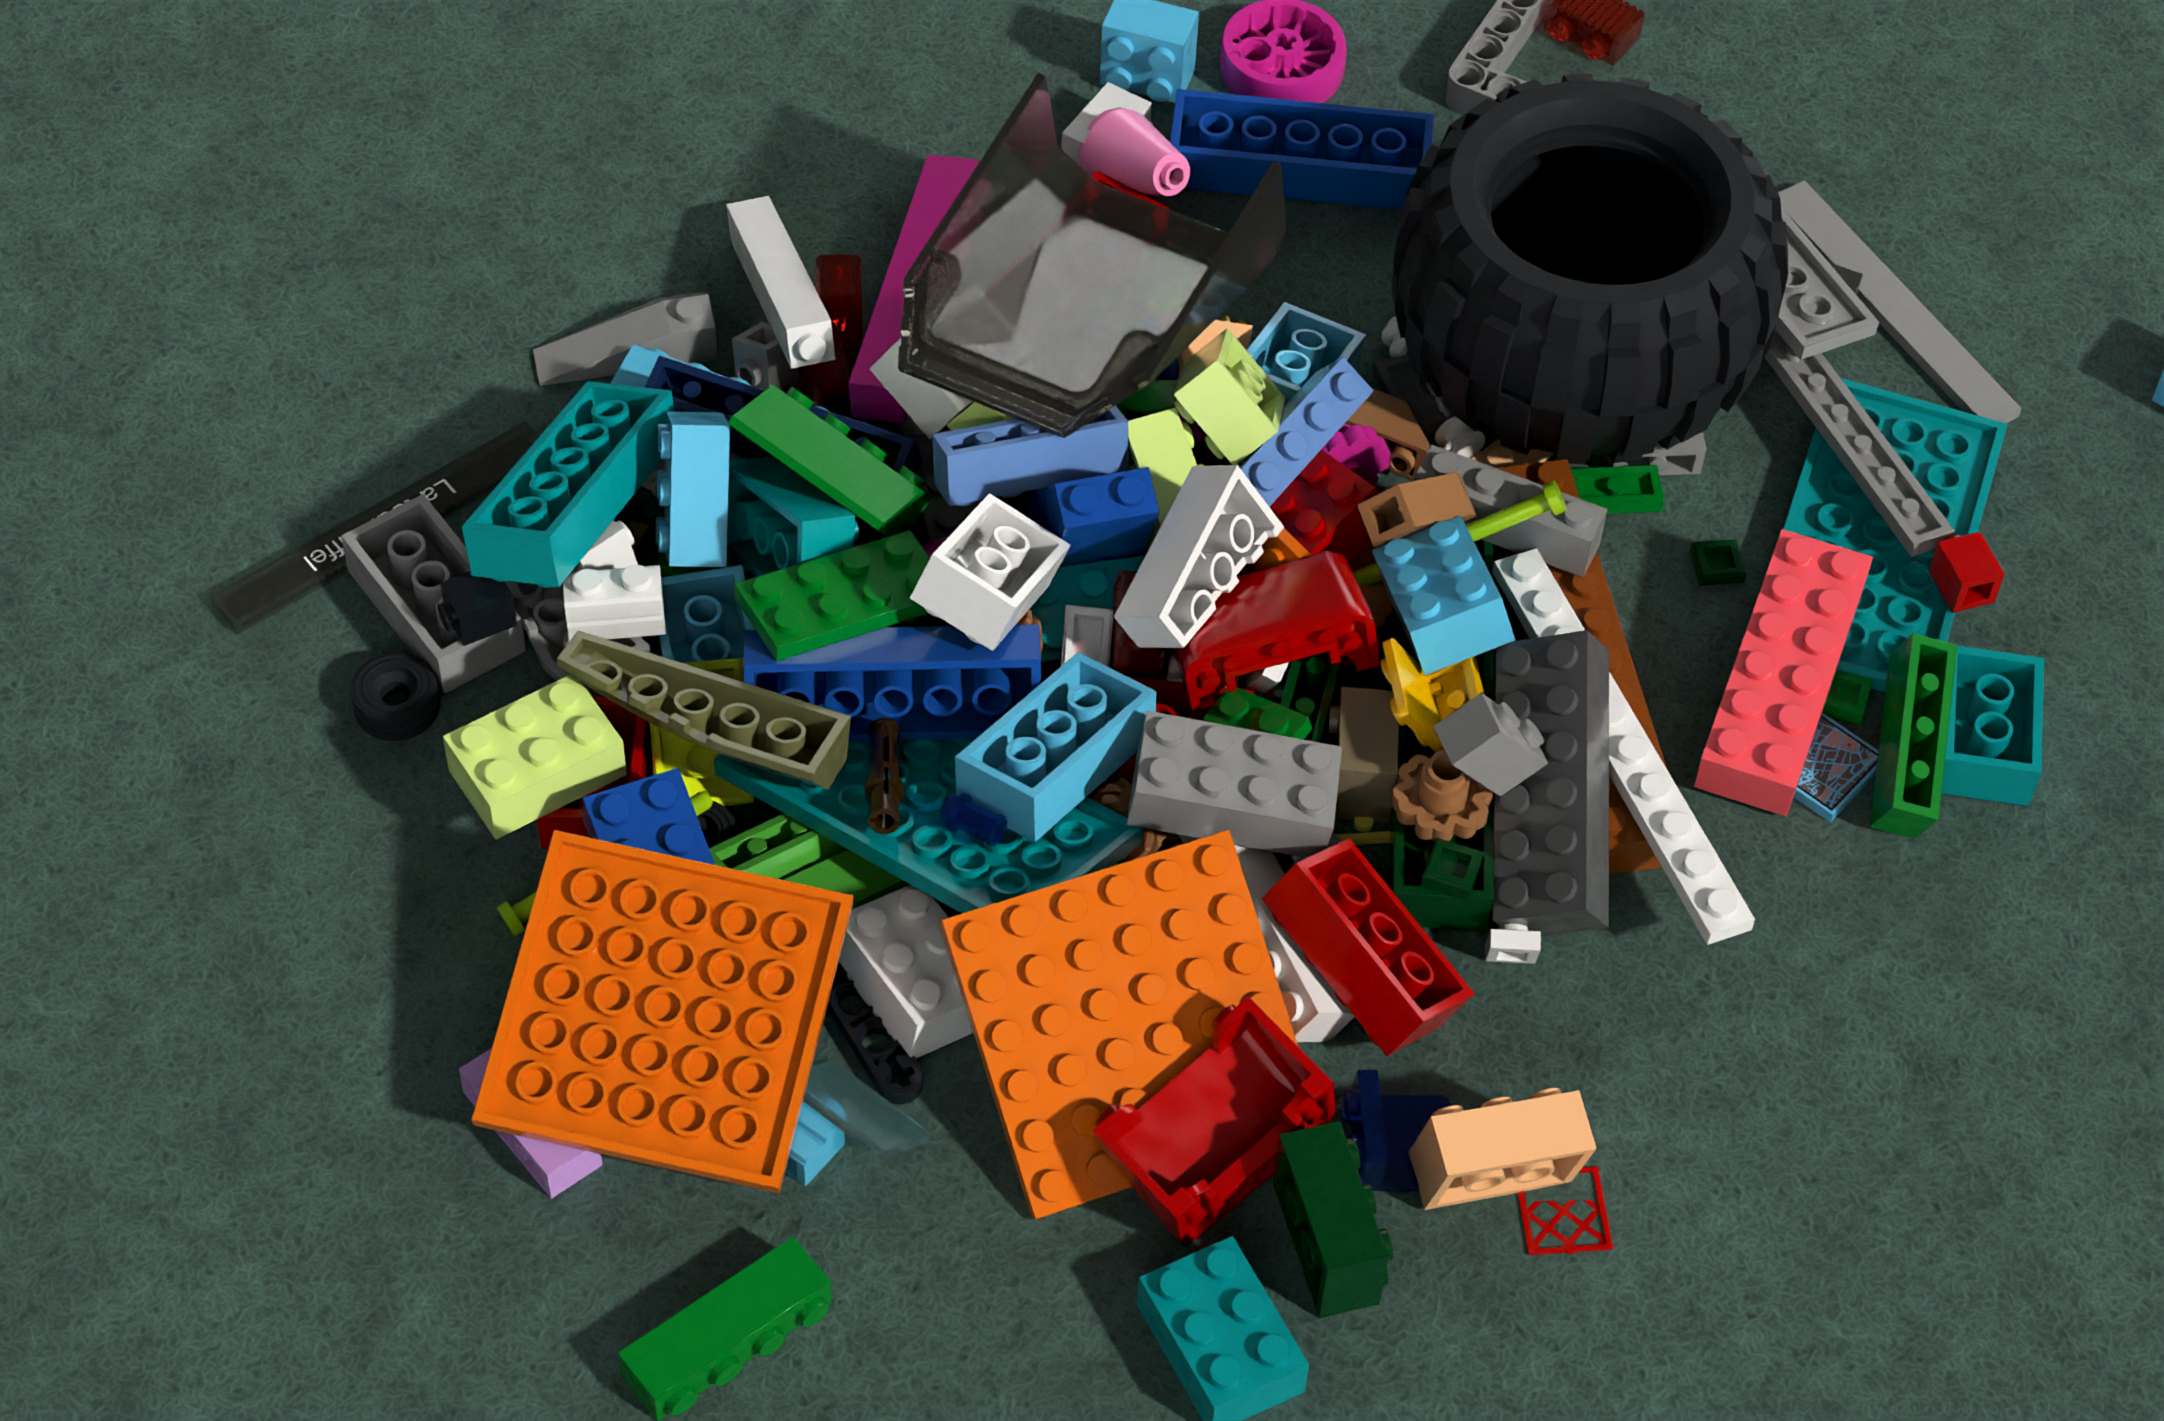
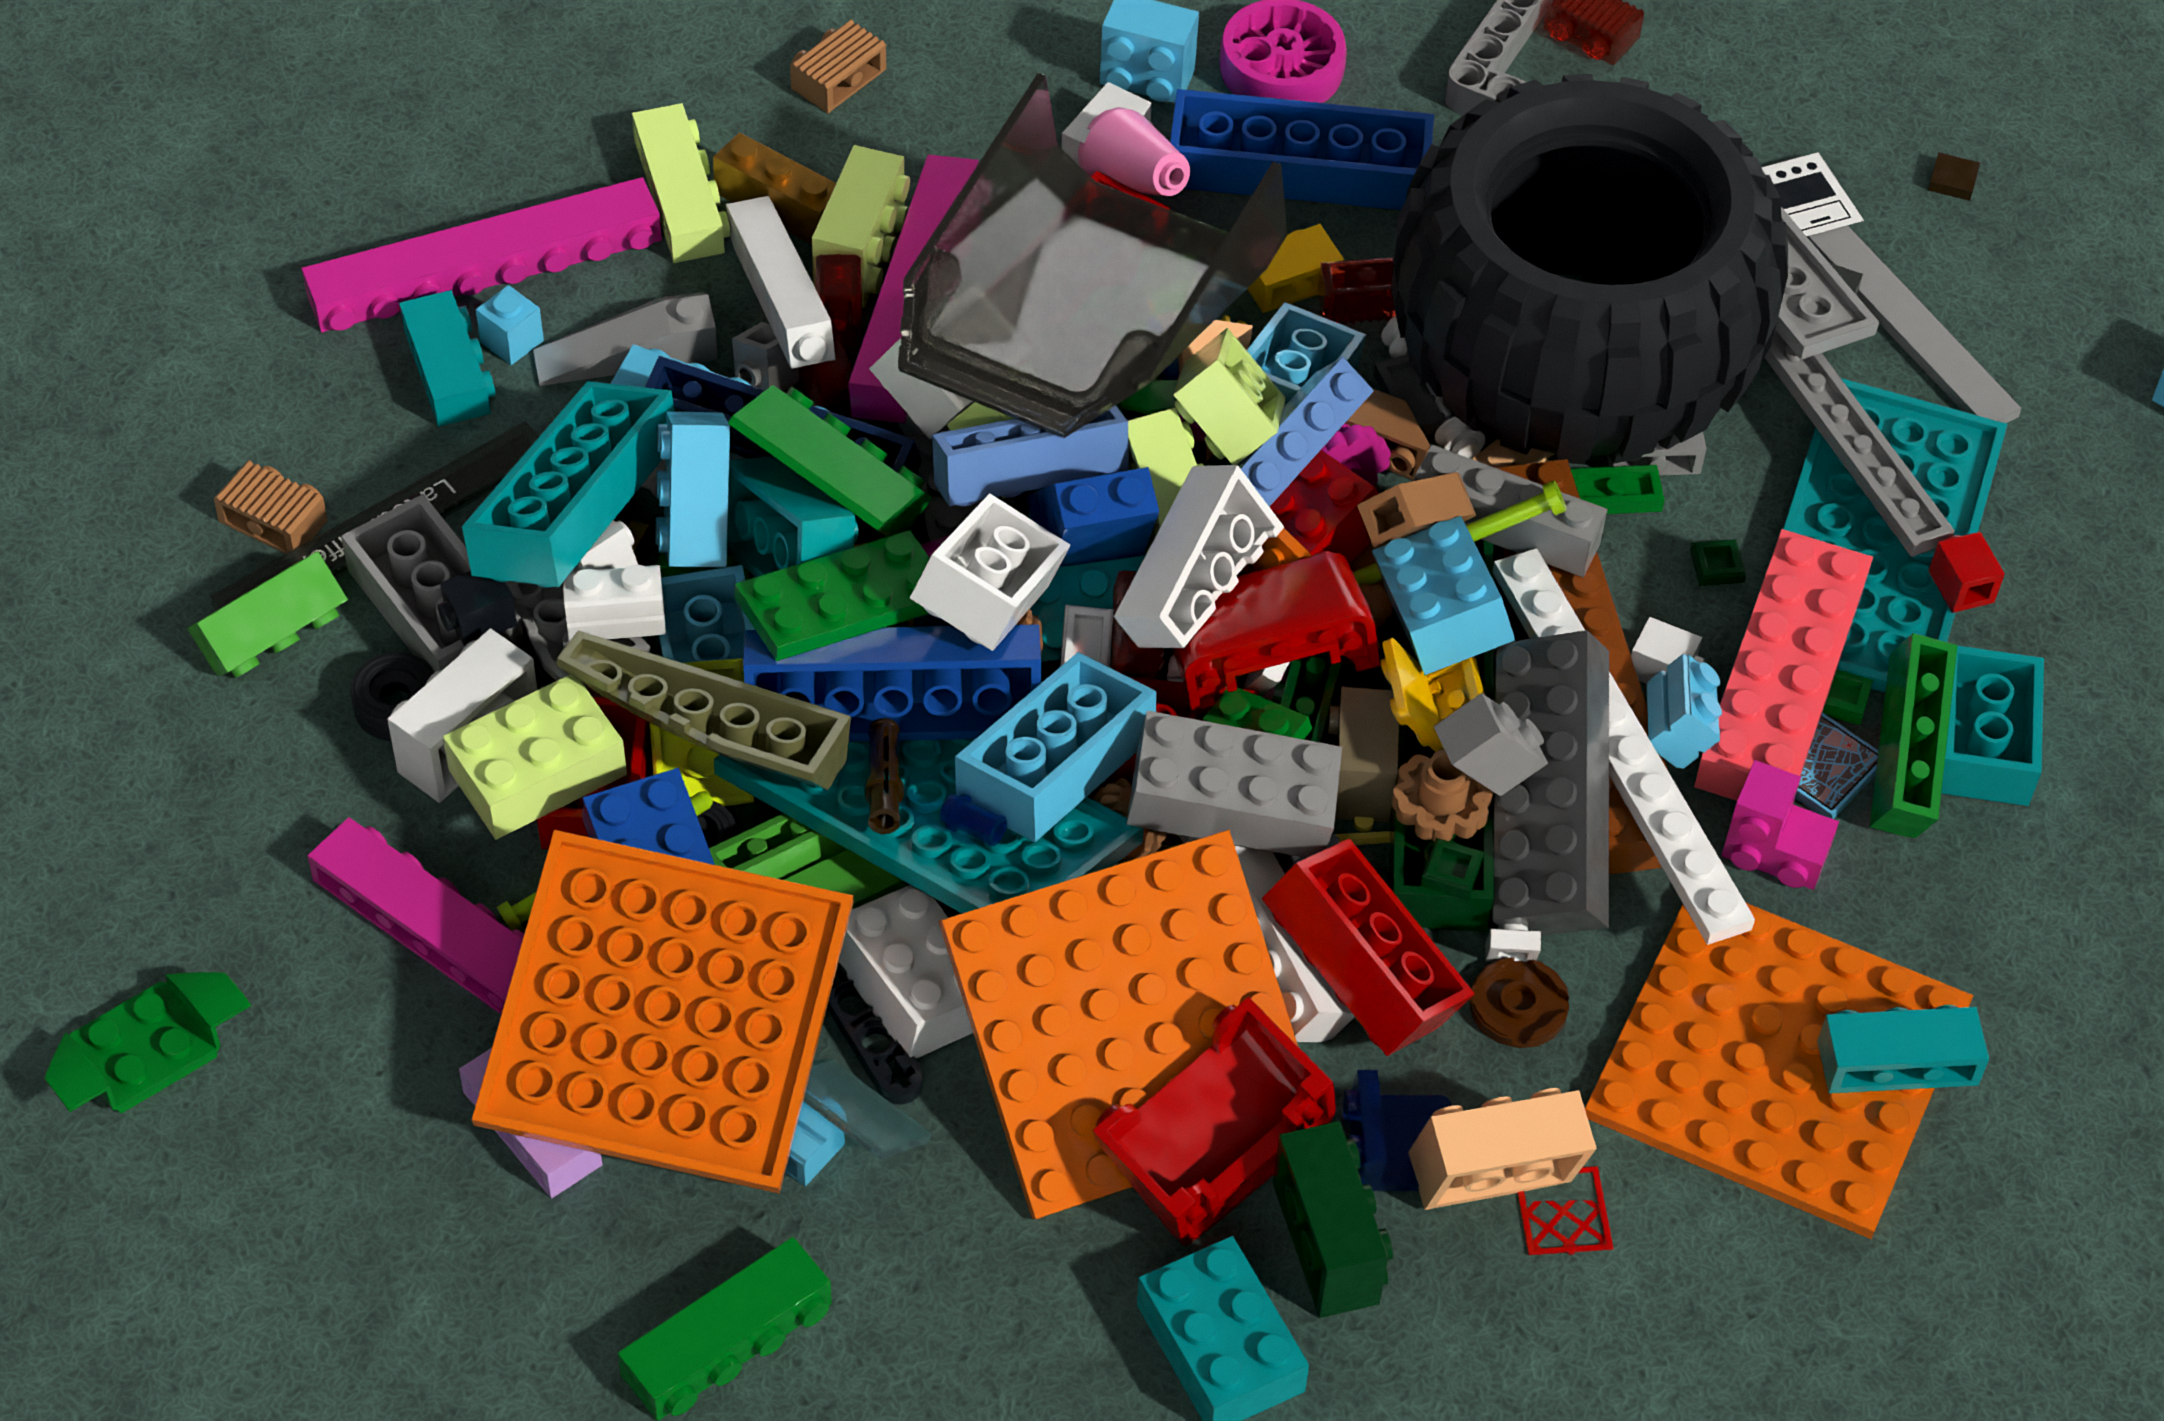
none -> green piece [44,972,251,1113]
none -> bright green brick [187,551,348,678]
none -> medium nougat brick [213,460,328,558]
none -> dark pink brick [302,177,662,332]
none -> dark pink brick [307,817,524,1014]
none -> white brick [387,628,537,803]
none -> teal brick [399,290,496,427]
none -> medium azure brick [476,285,544,365]
none -> yellowish green brick [632,103,731,263]
none -> pearl gold brick [713,132,836,245]
none -> medium nougat brick [790,19,886,113]
none -> yellowish green brick [812,145,910,307]
none -> yellow brick [1239,224,1345,313]
none -> clear red brick [1317,257,1396,325]
none -> reddish brown tile [1469,957,1569,1048]
none -> orange plate [1585,902,1974,1239]
none -> white brick [1631,617,1705,683]
none -> medium azure brick [1646,654,1722,769]
none -> dark pink brick [1721,760,1840,890]
none -> white sticker [1762,152,1864,236]
none -> teal brick [1817,1005,1989,1094]
none -> dark brown tile [1928,152,1981,201]

